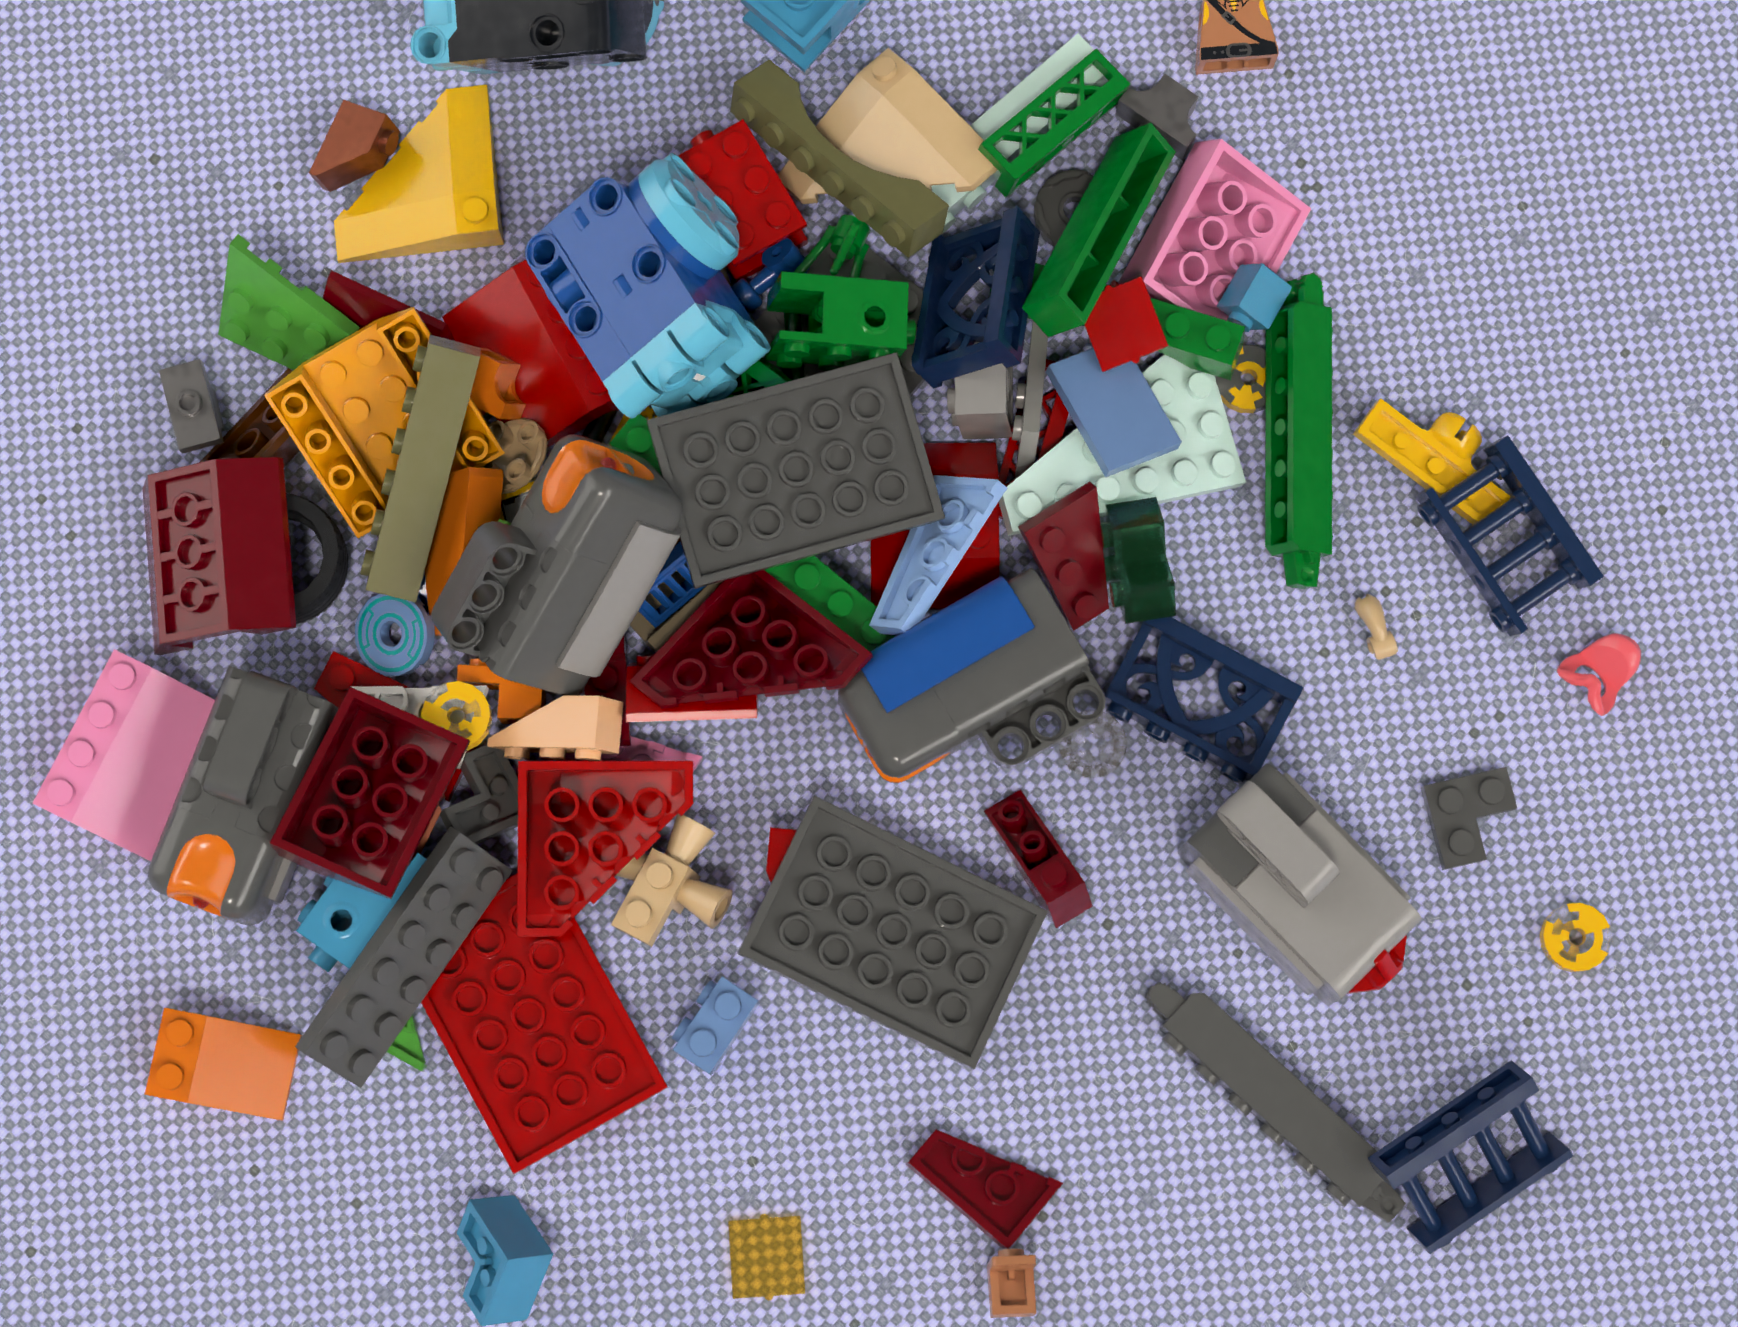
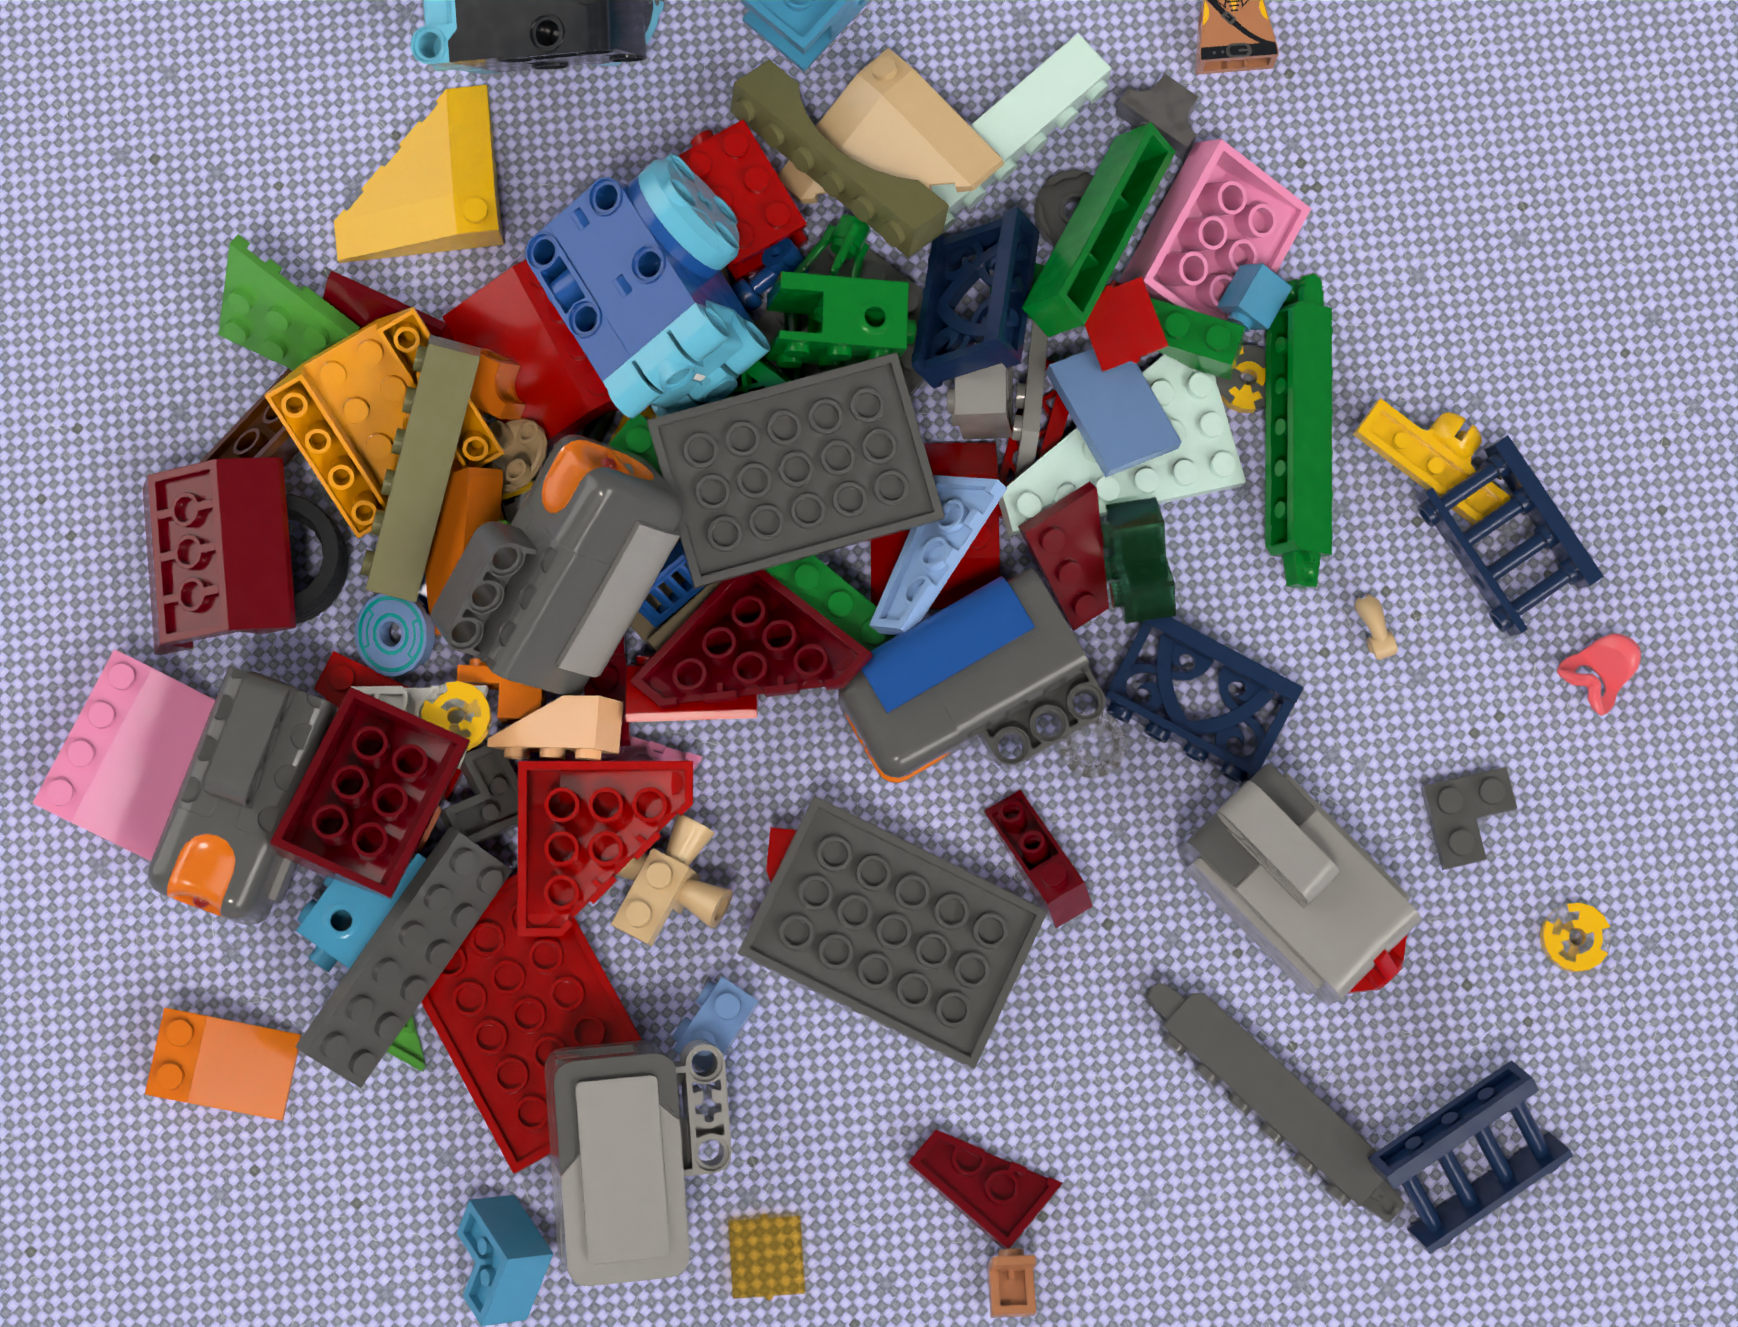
flat silver brick [159,359,225,454] -> none
copper slope [309,100,400,192] -> none
green fence [978,49,1131,198] -> none
none -> light grey piece [544,1039,732,1286]

